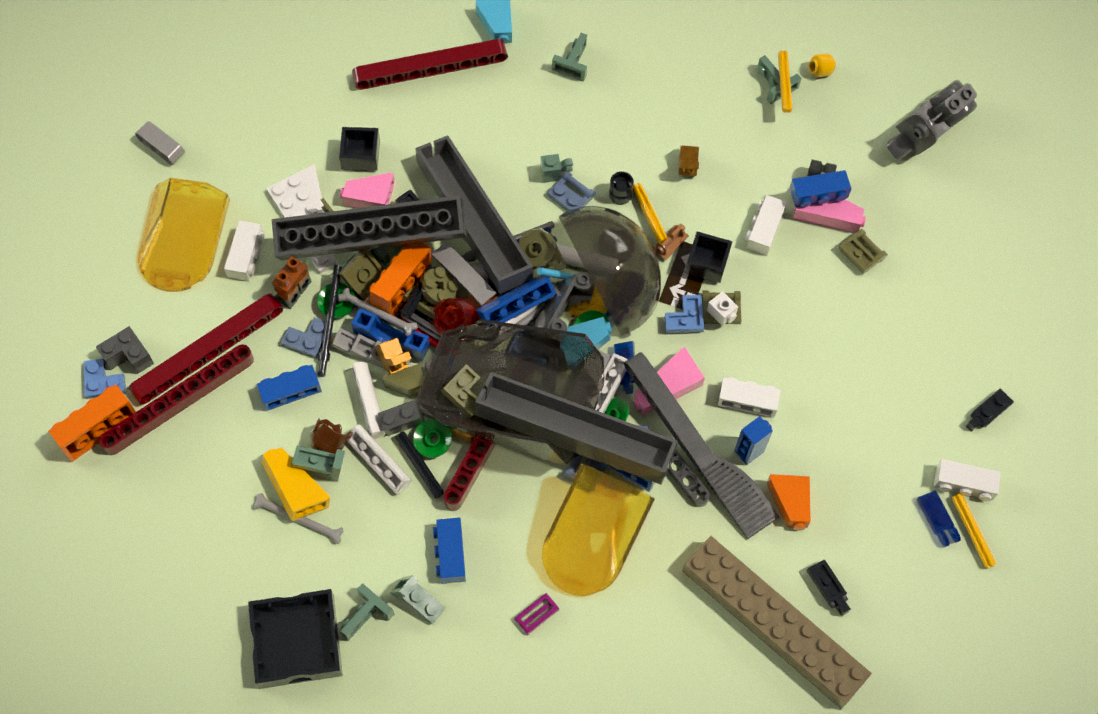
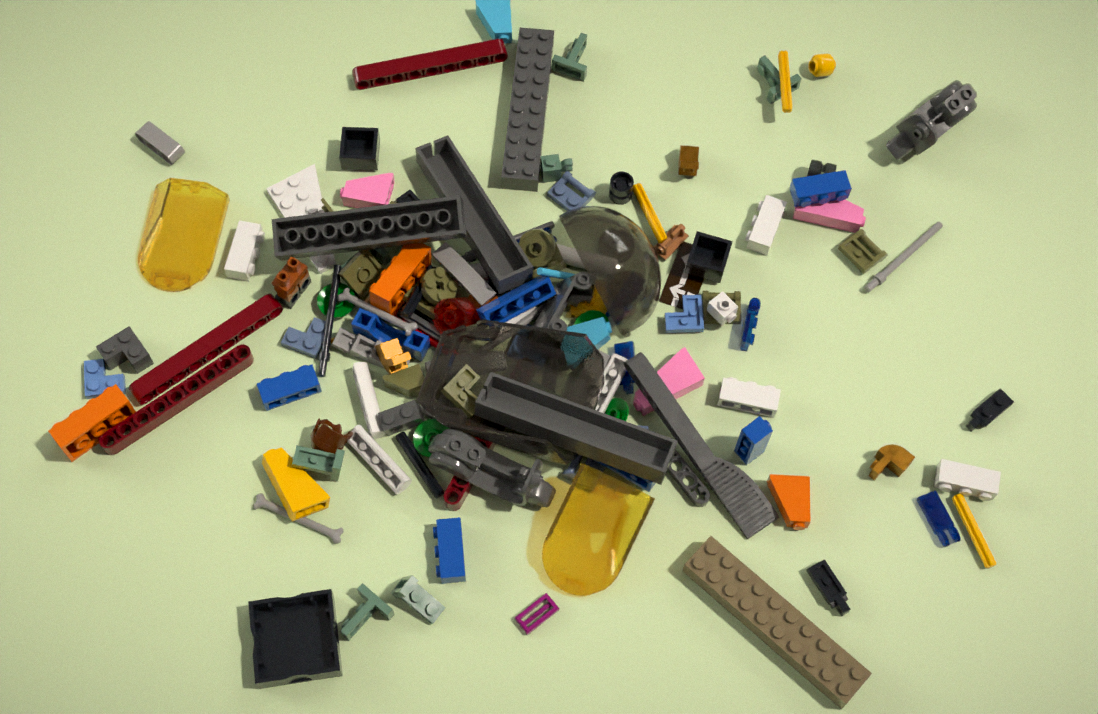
none -> dark grey piece [428,429,556,508]
none -> dark grey brick [501,27,554,192]
none -> clear blue hinge [740,298,761,351]
none -> light grey bar [864,222,943,293]
none -> pearl gold brick [868,444,915,480]

